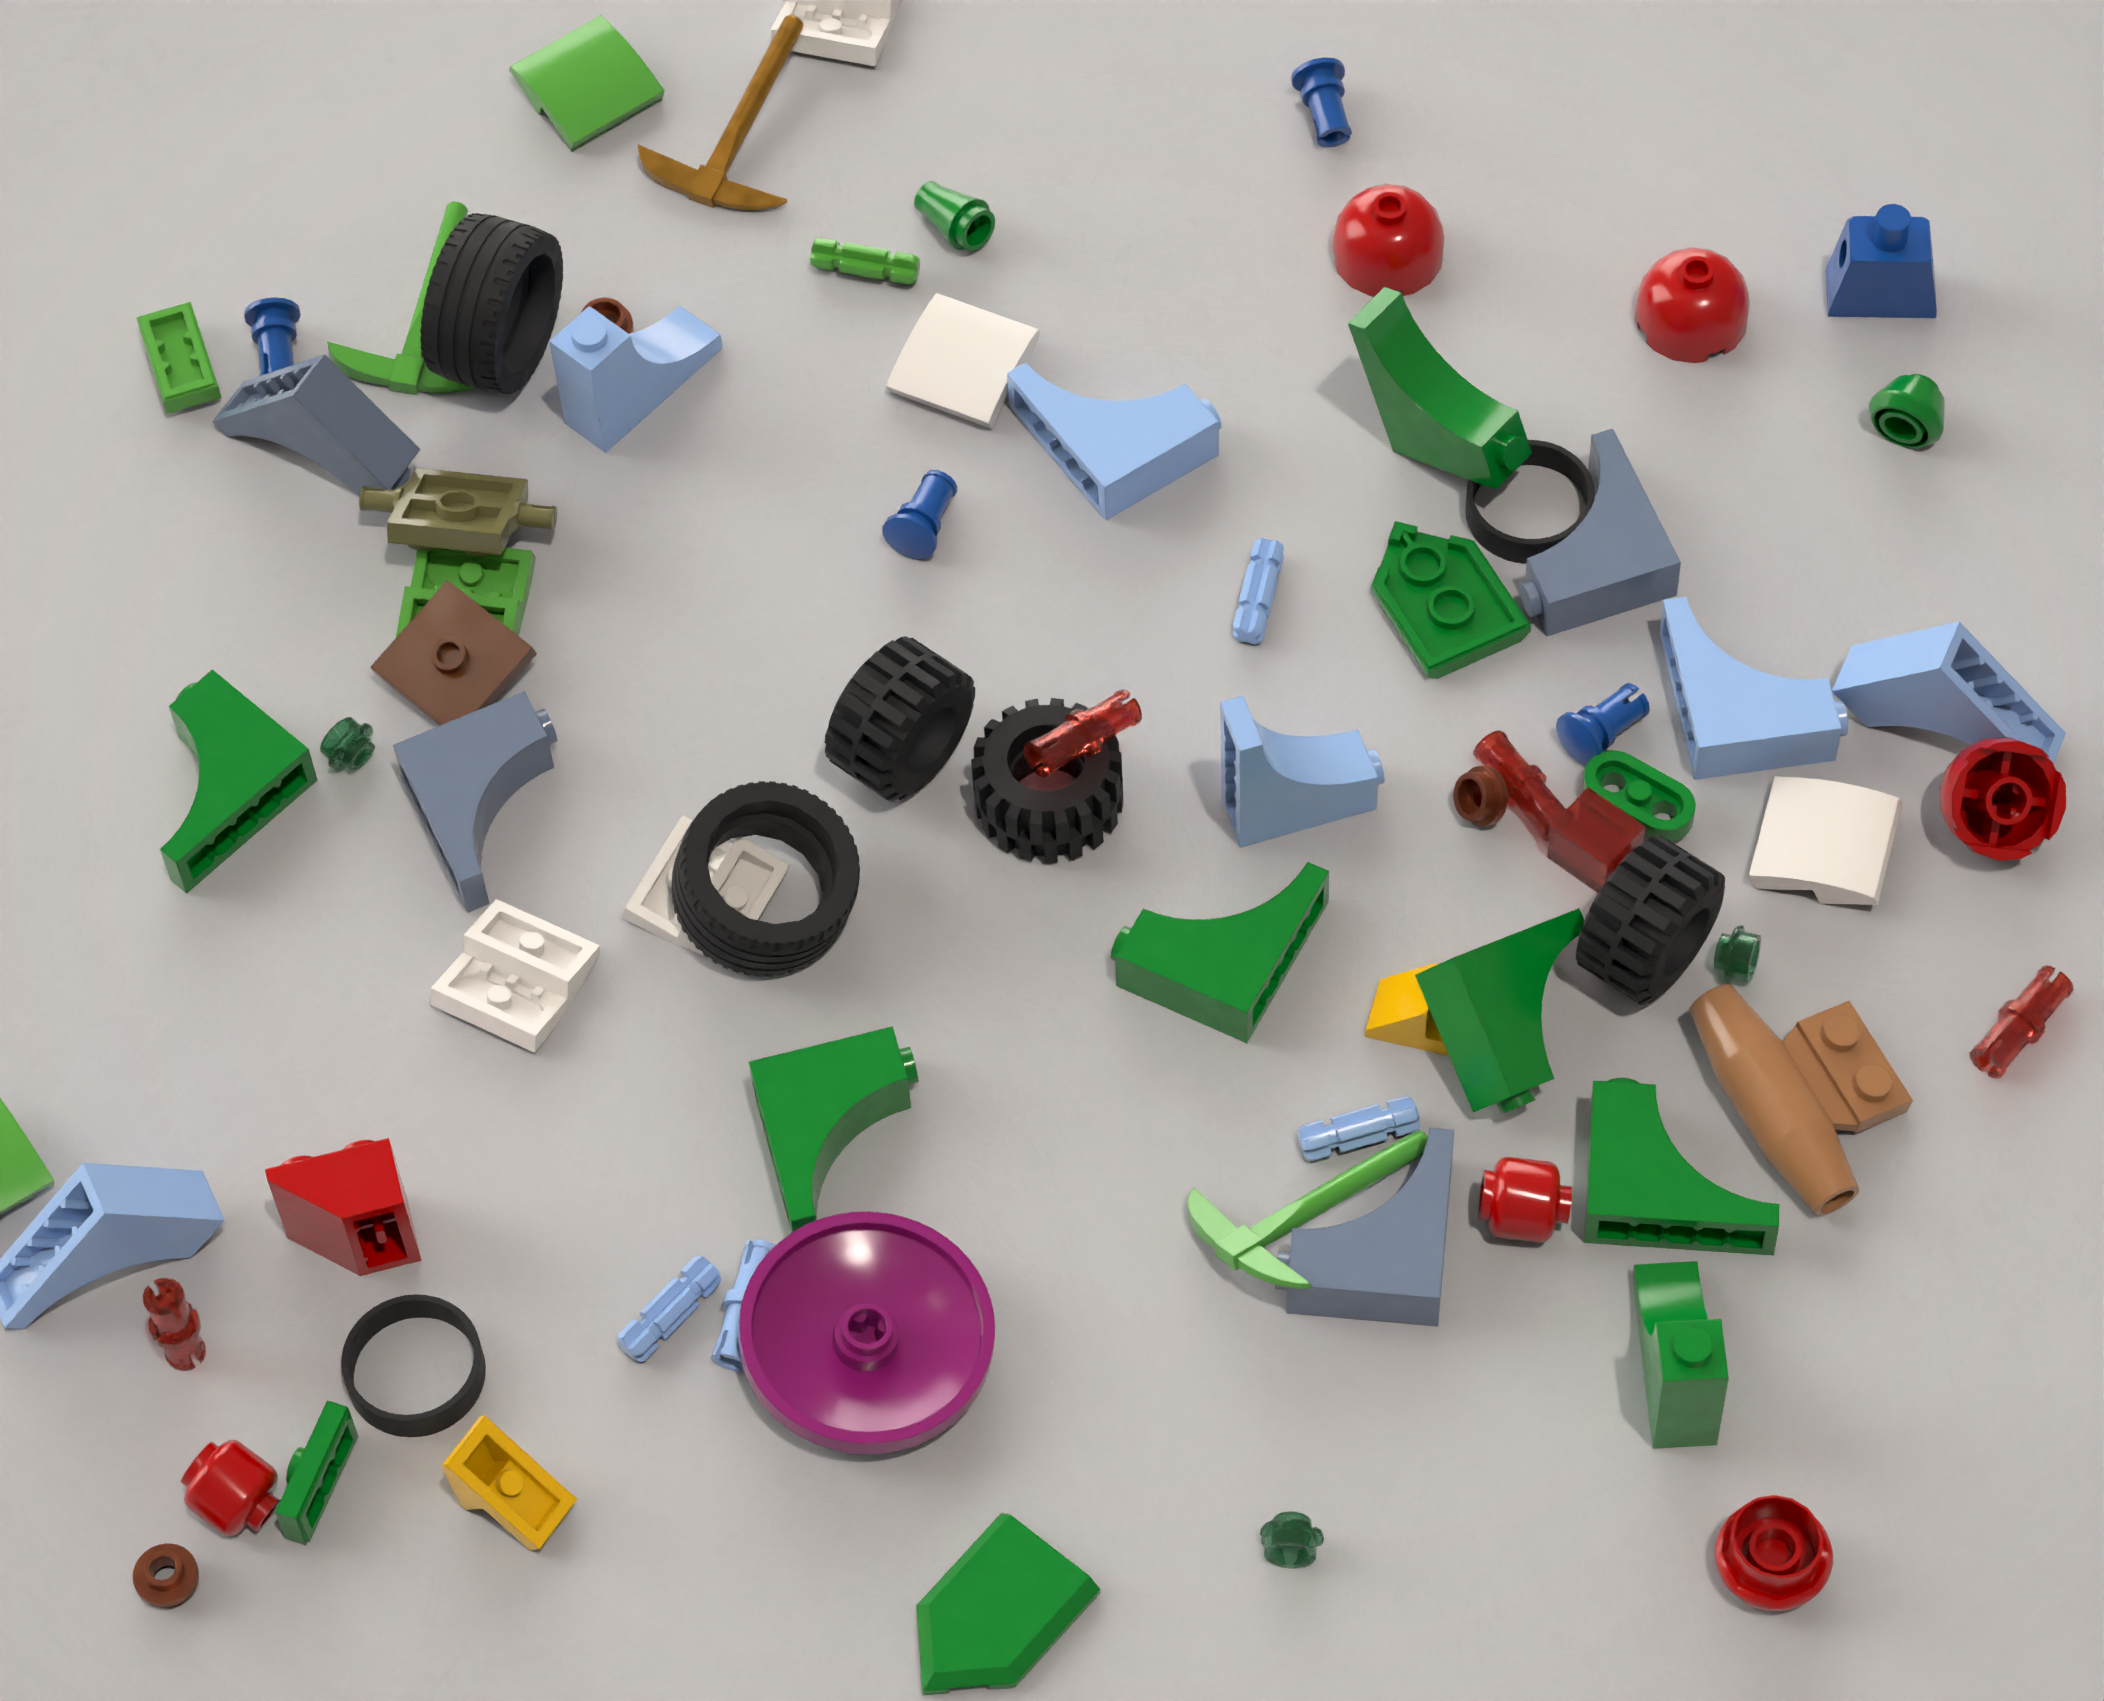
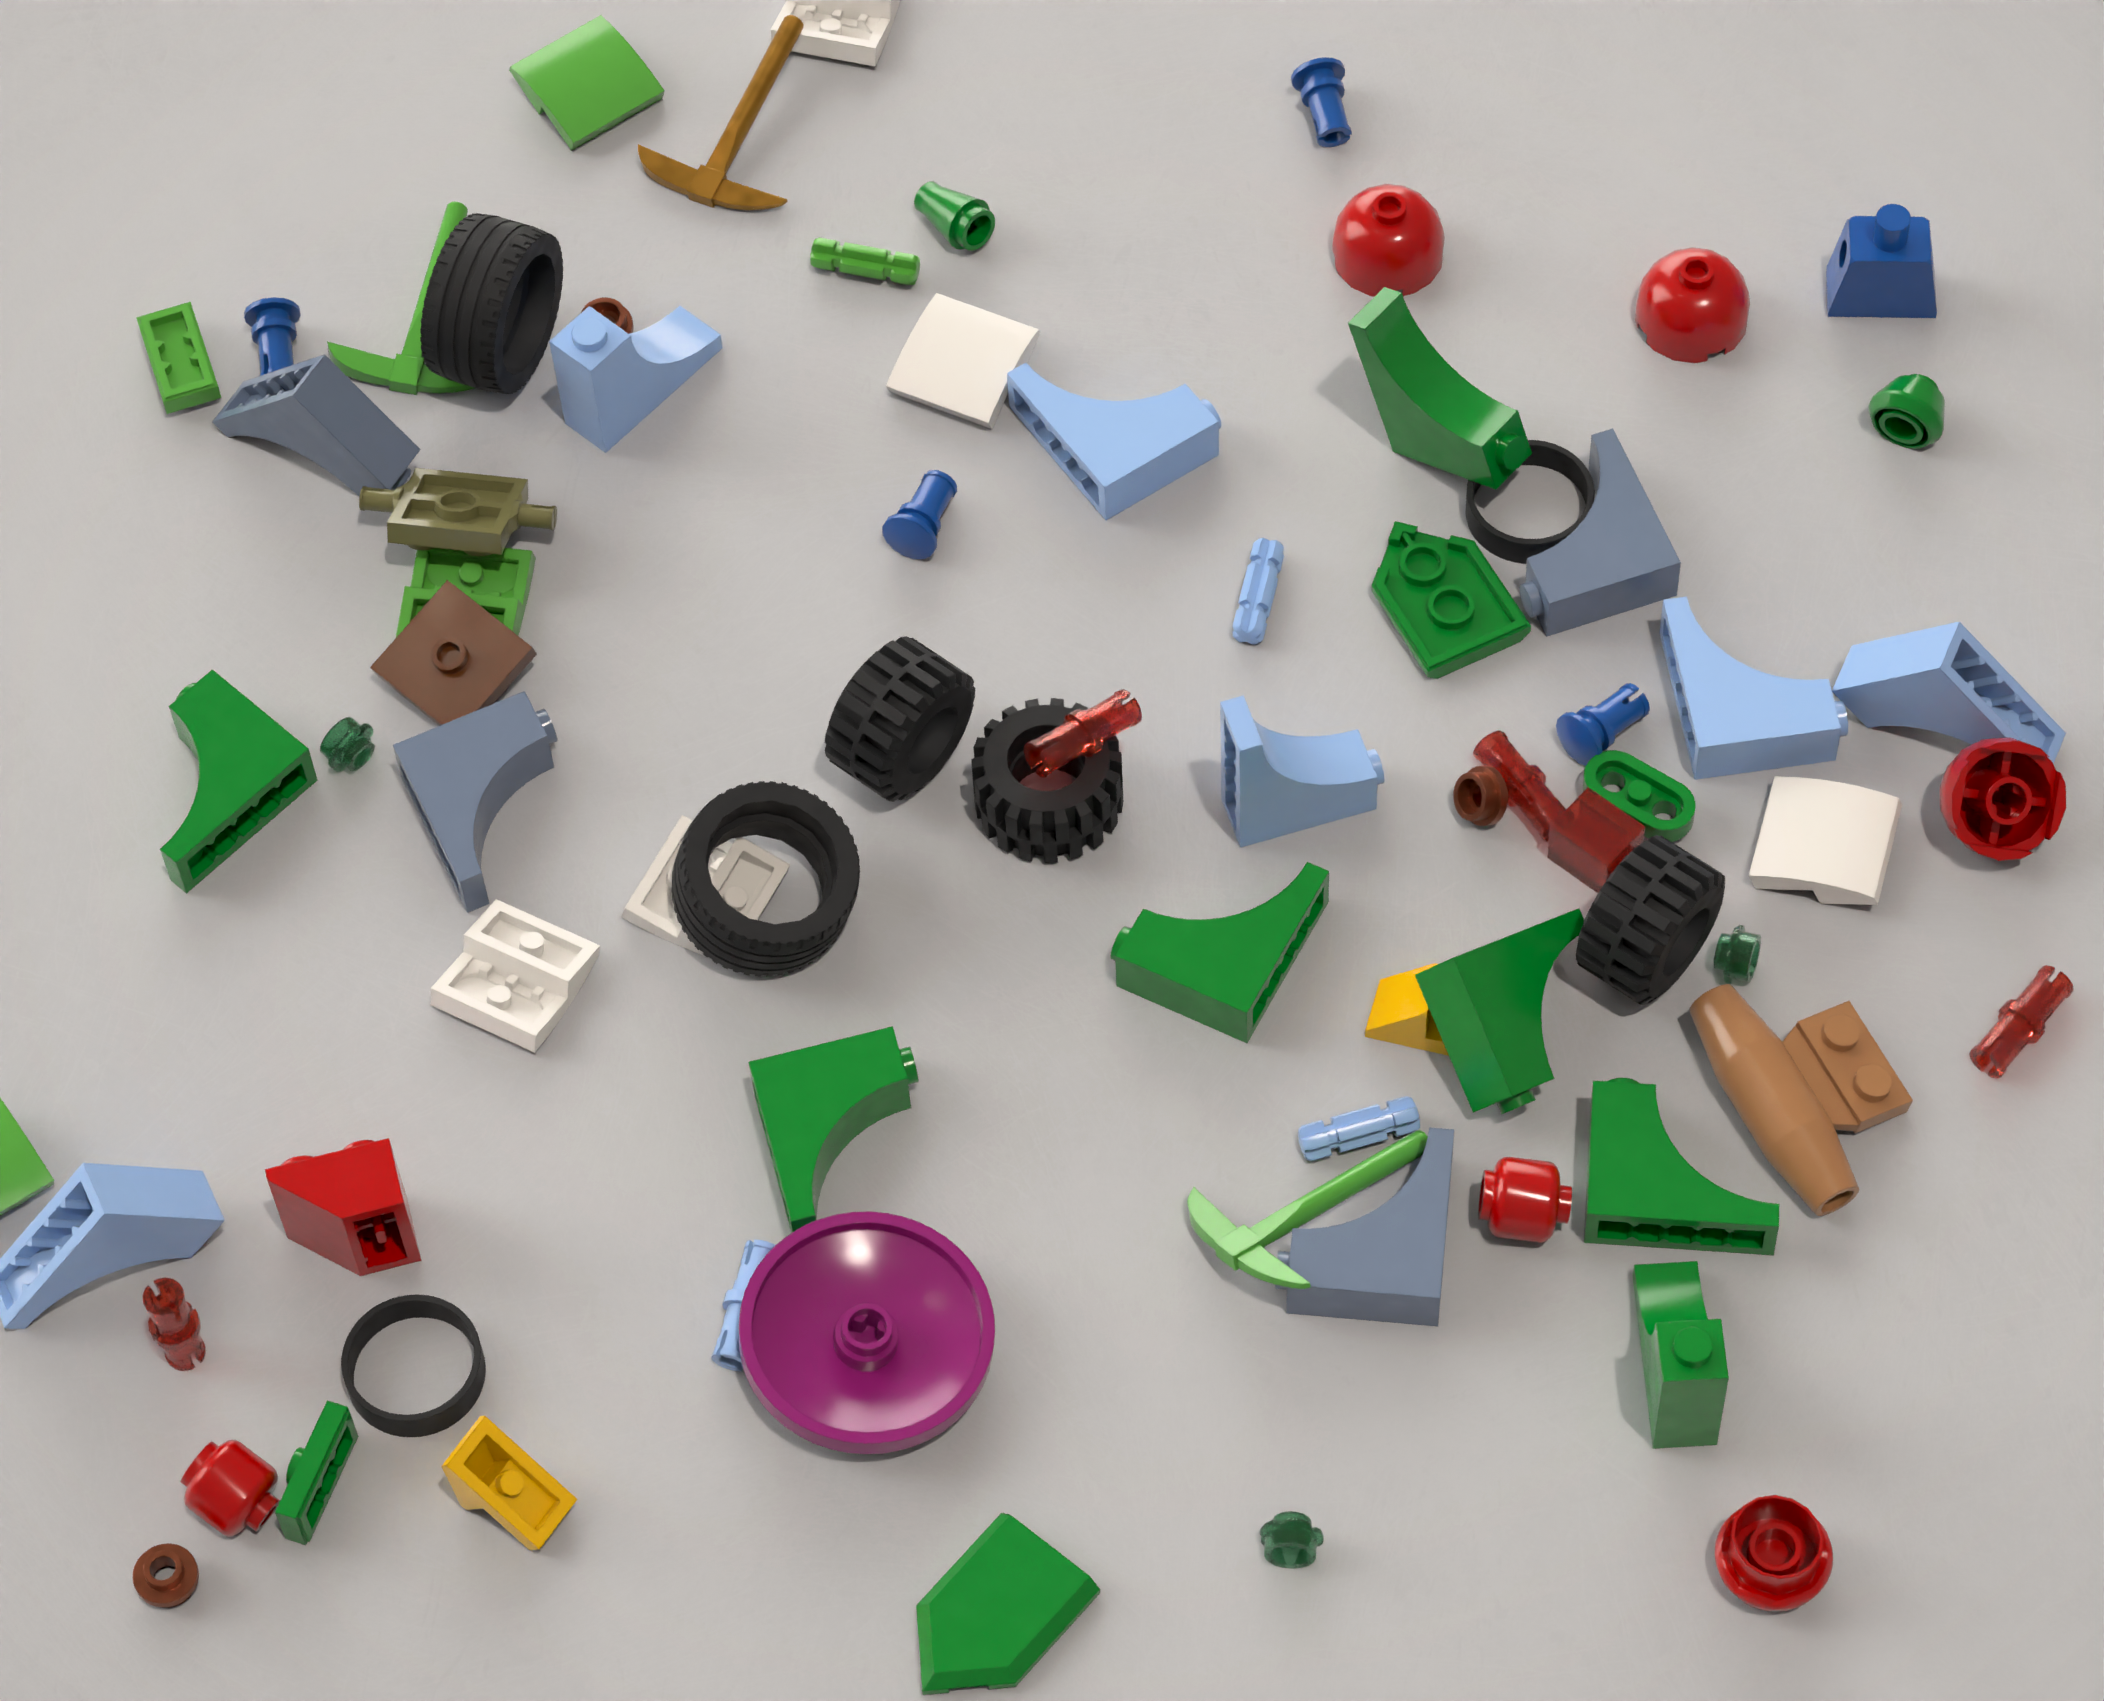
light blue axle [617,1256,721,1362] -> none

